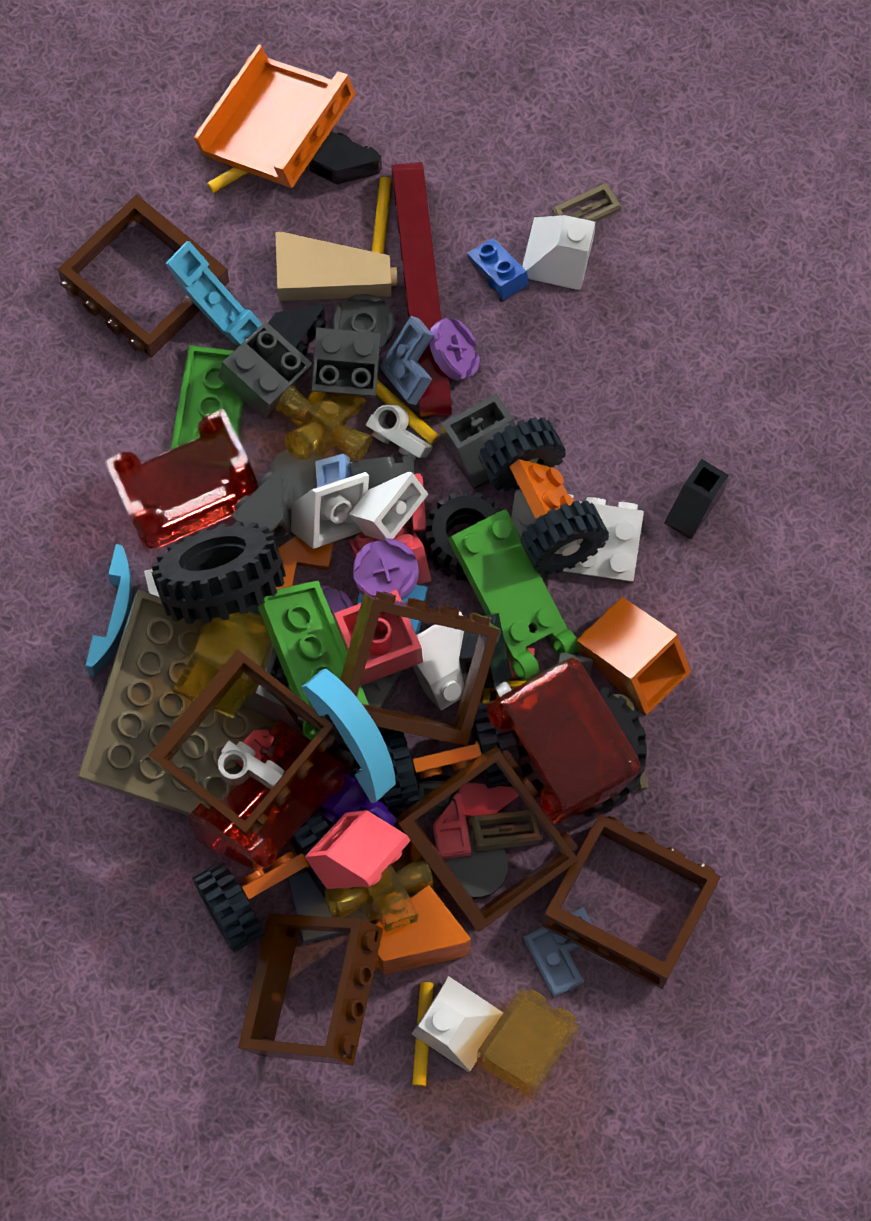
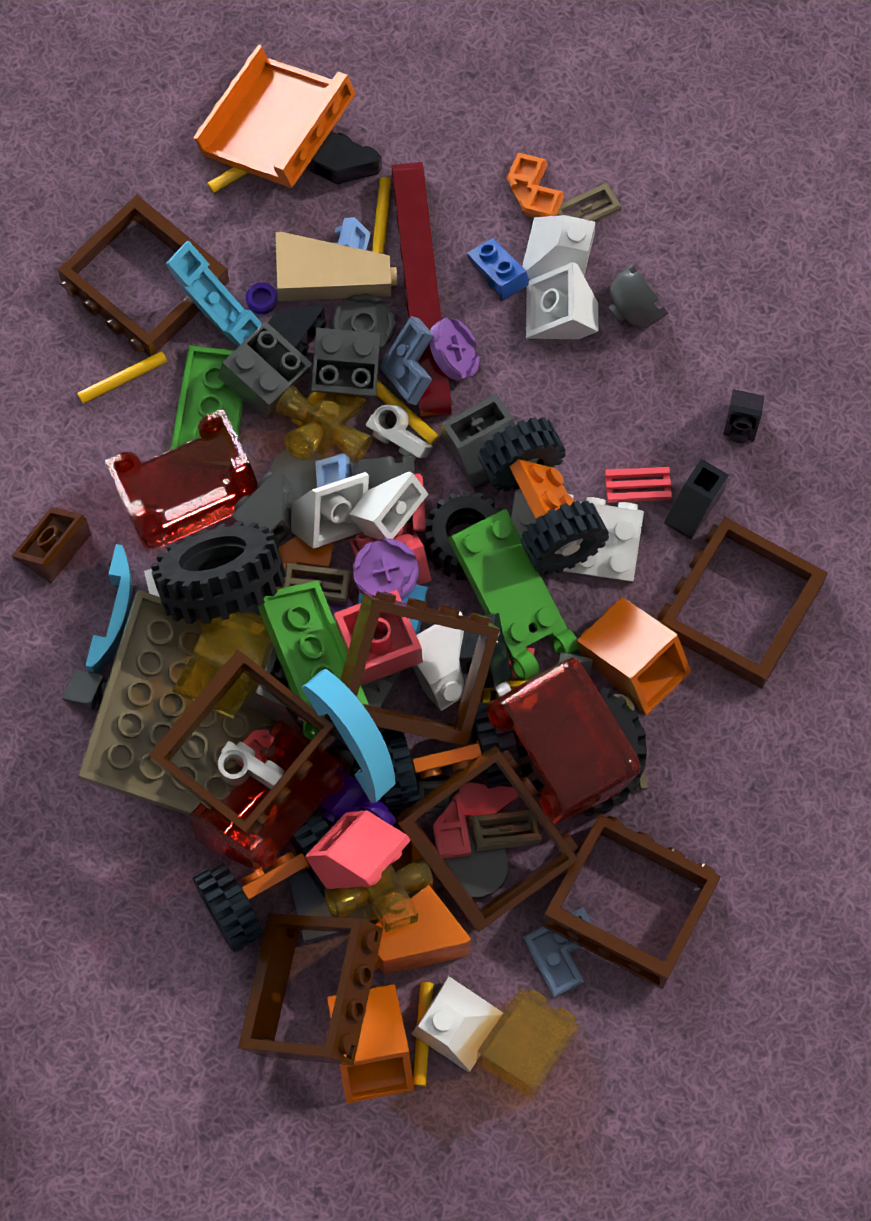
none -> reddish brown slope [12,507,91,584]
none -> dark grey slope [62,669,106,711]
none -> yellow bar [77,351,167,404]
none -> dark purple tile [246,283,278,314]
none -> dark tan tile [282,563,351,605]
none -> orange slope [327,984,414,1104]
none -> light blue tile [334,217,371,250]
none -> orange tile [506,153,565,218]
none -> white slope [526,262,598,339]
none -> coral tile [605,467,672,503]
none -> dark grey cylinder [609,263,669,327]
none -> reddish brown window [657,517,828,689]
none -> black slope [723,389,764,443]

